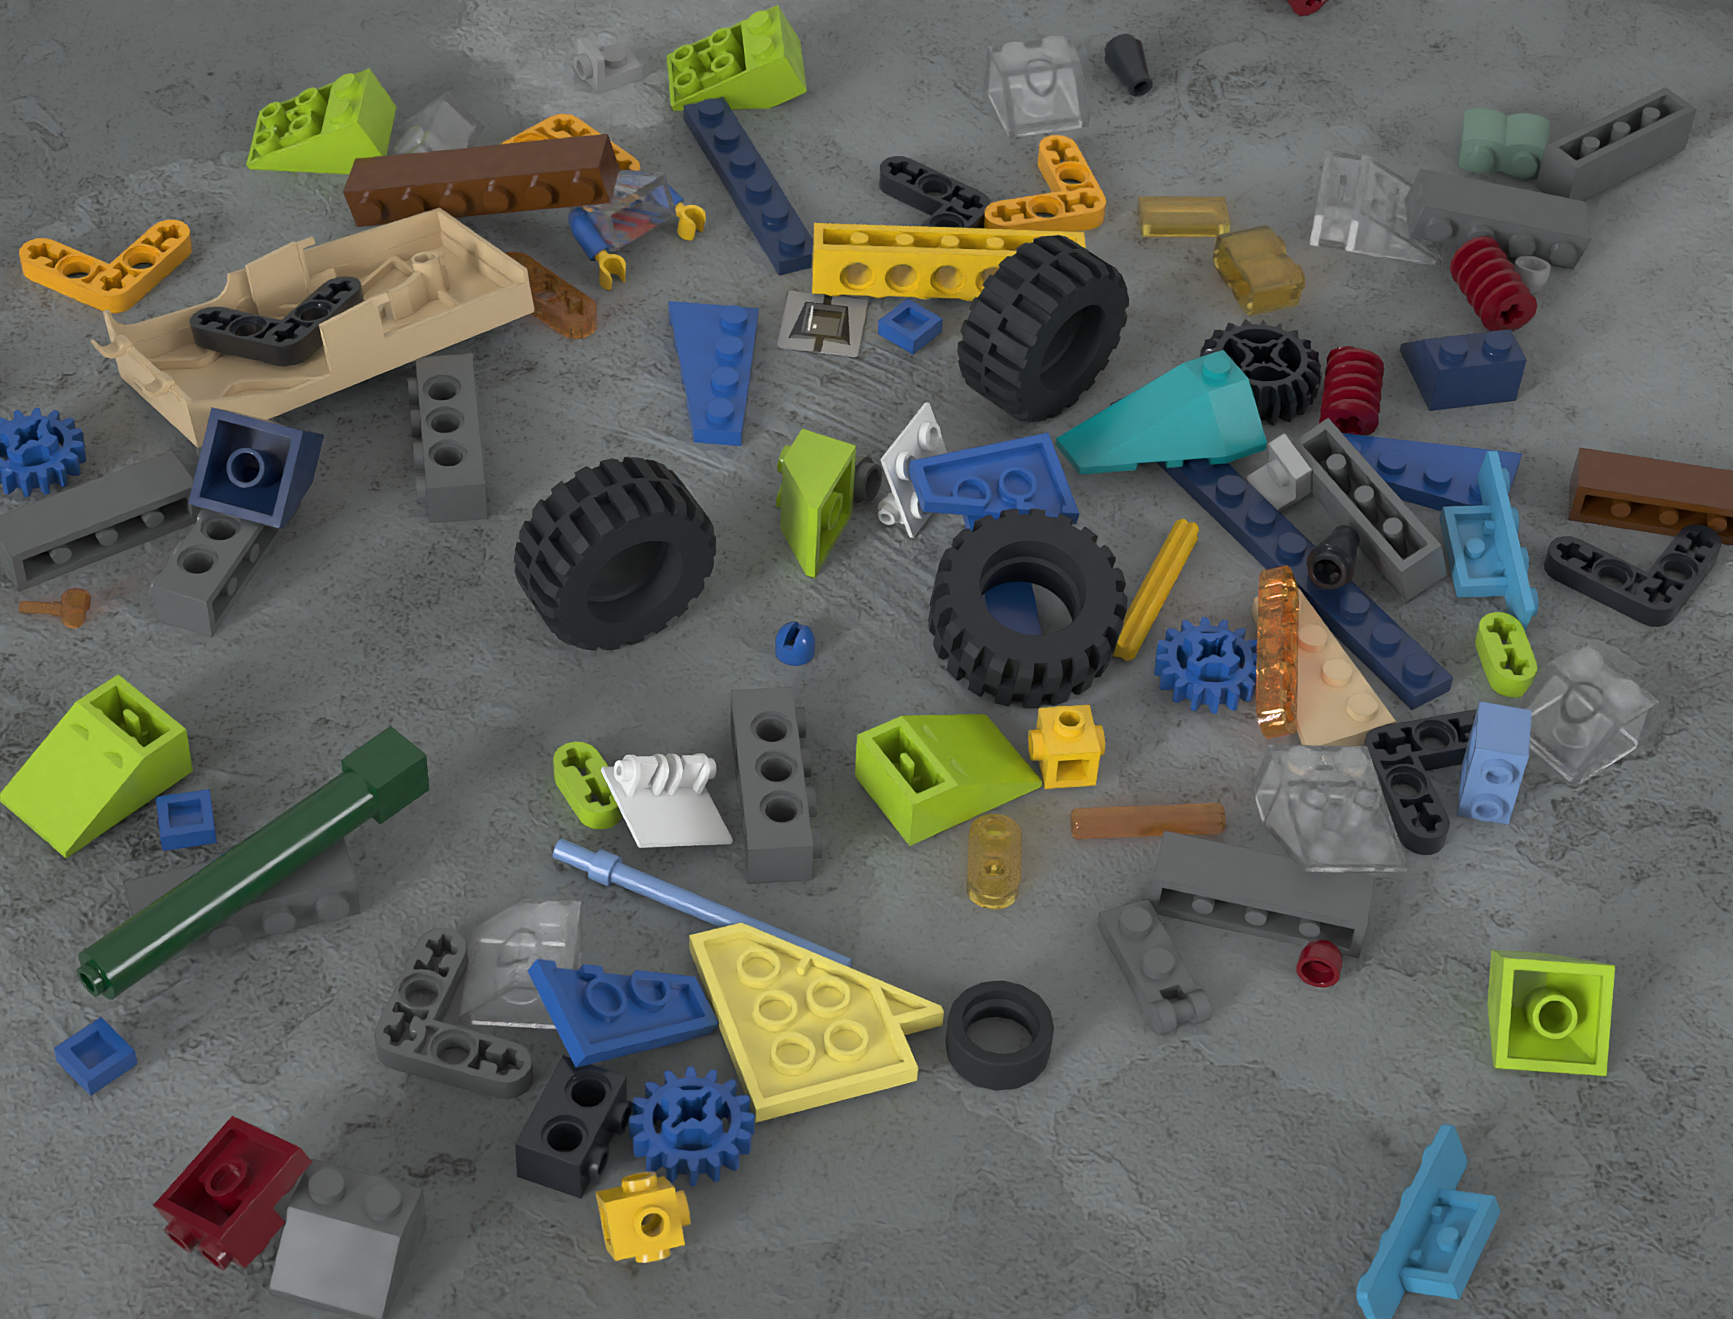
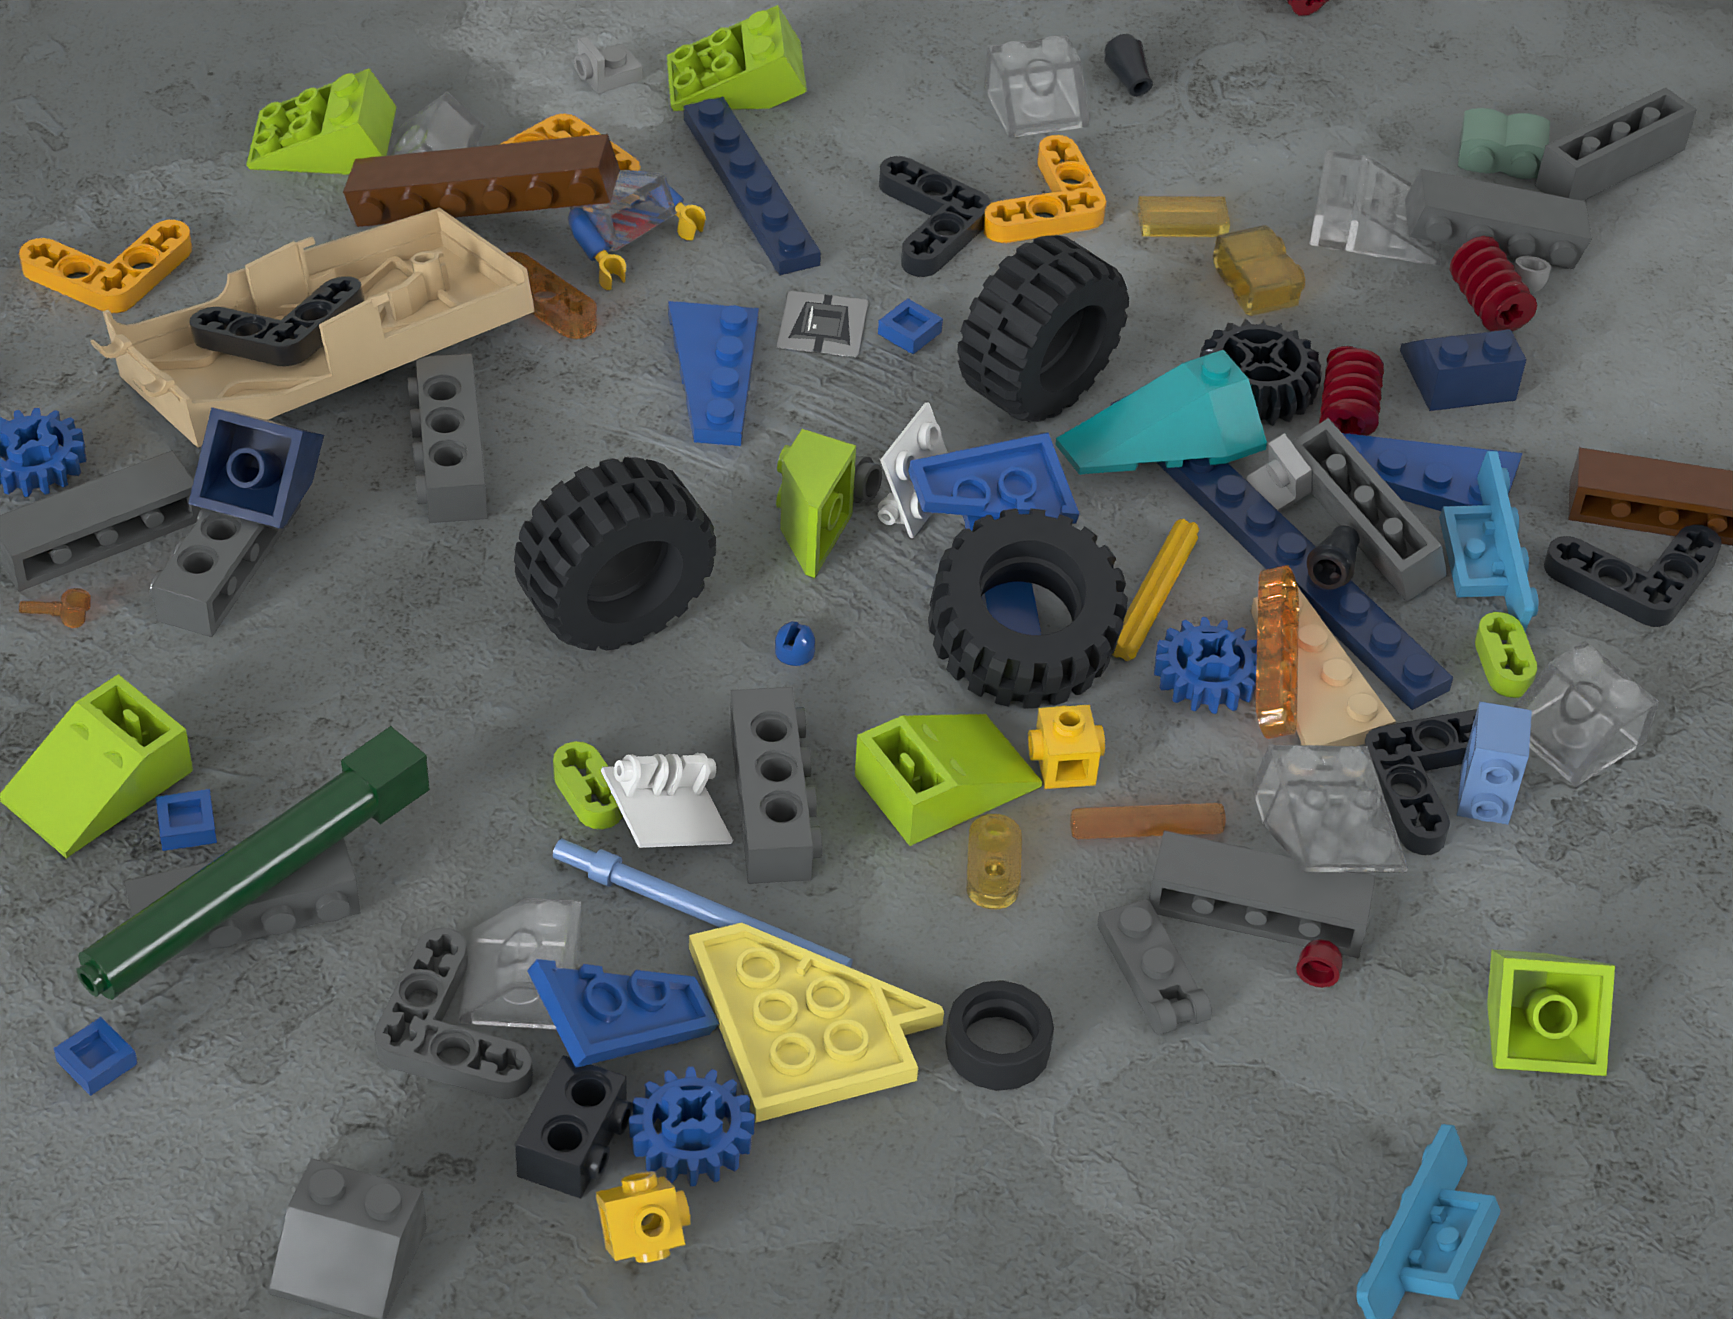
dark red plate [153,1116,312,1271] -> none
yellow brick [812,223,1086,301] -> none

